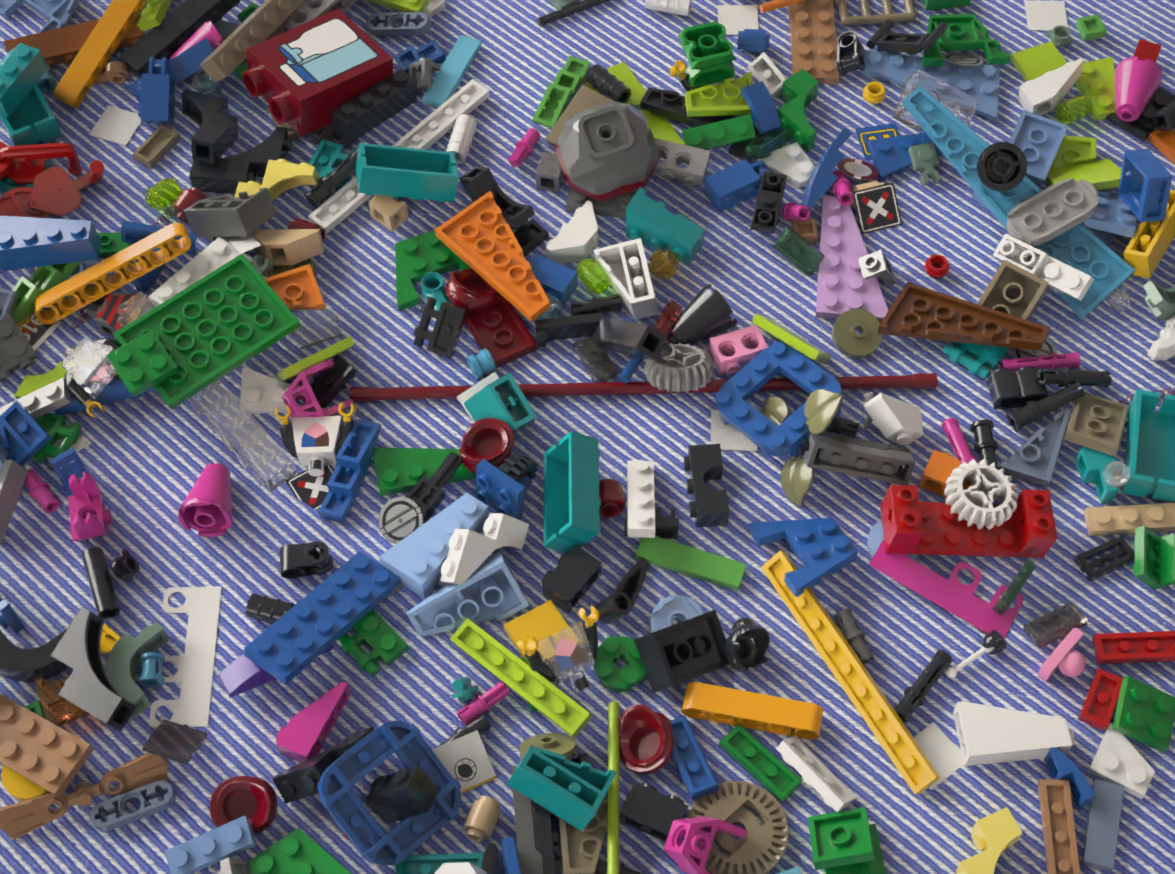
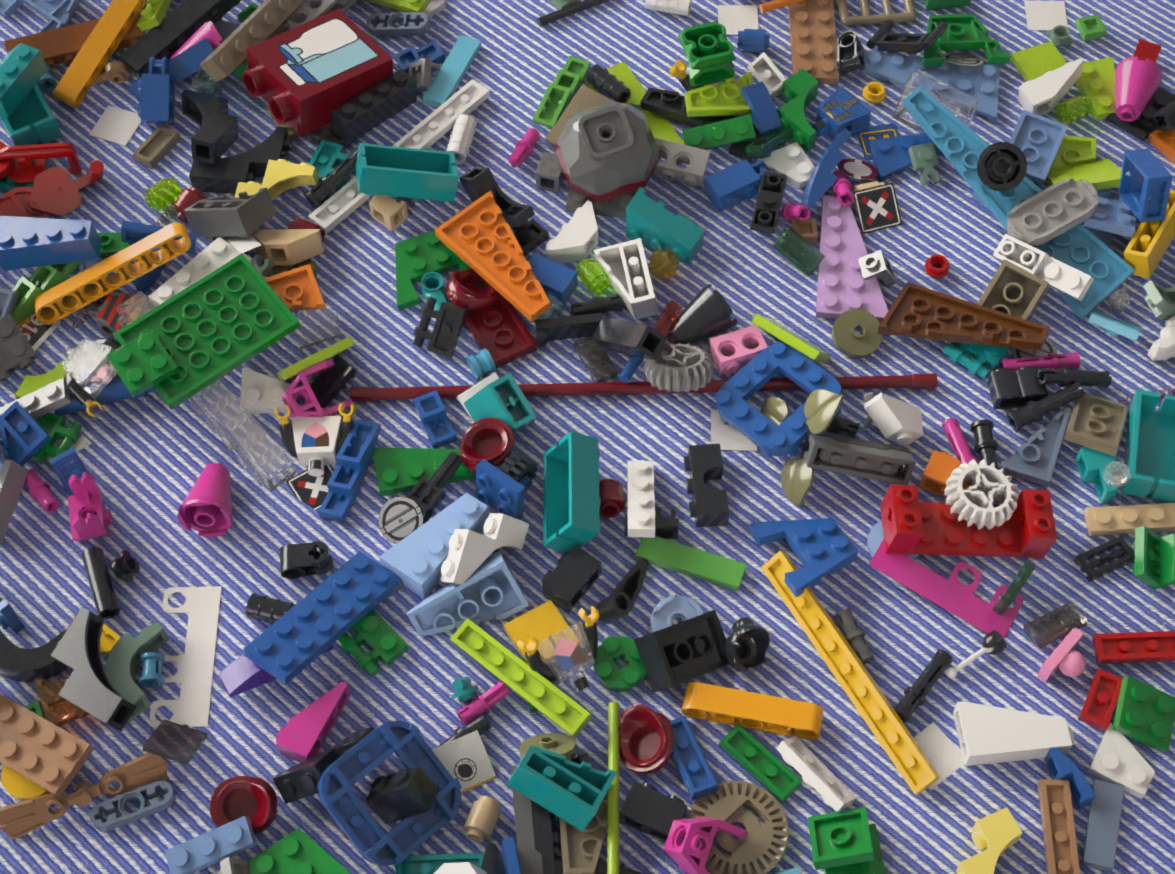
none -> blue slope [413,390,457,449]
none -> torso [812,87,871,139]
none -> medium azure plate [1088,310,1141,341]

